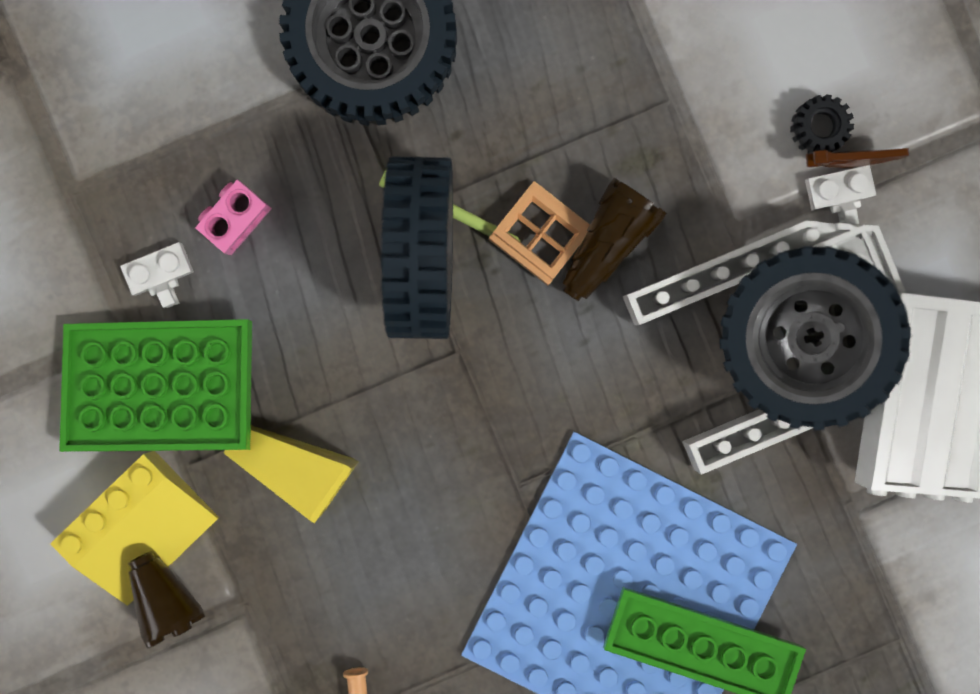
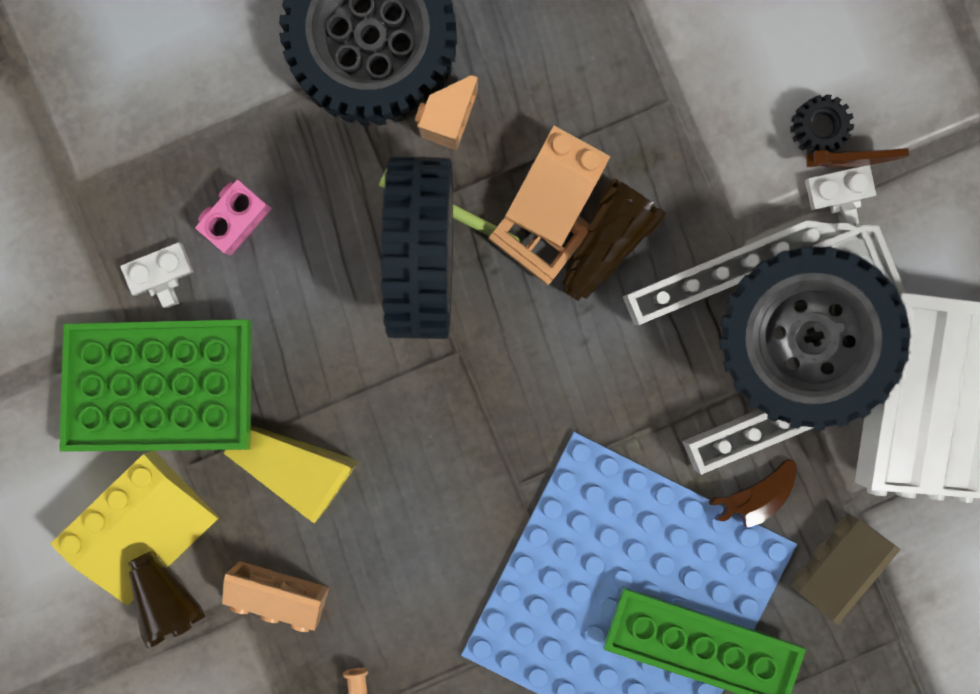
none -> light nougat slope [222,561,330,632]
none -> light nougat slope [415,75,478,150]
none -> light nougat slope [504,126,610,248]
none -> reddish brown piece [708,460,797,527]
none -> dark tan slope [790,514,901,625]

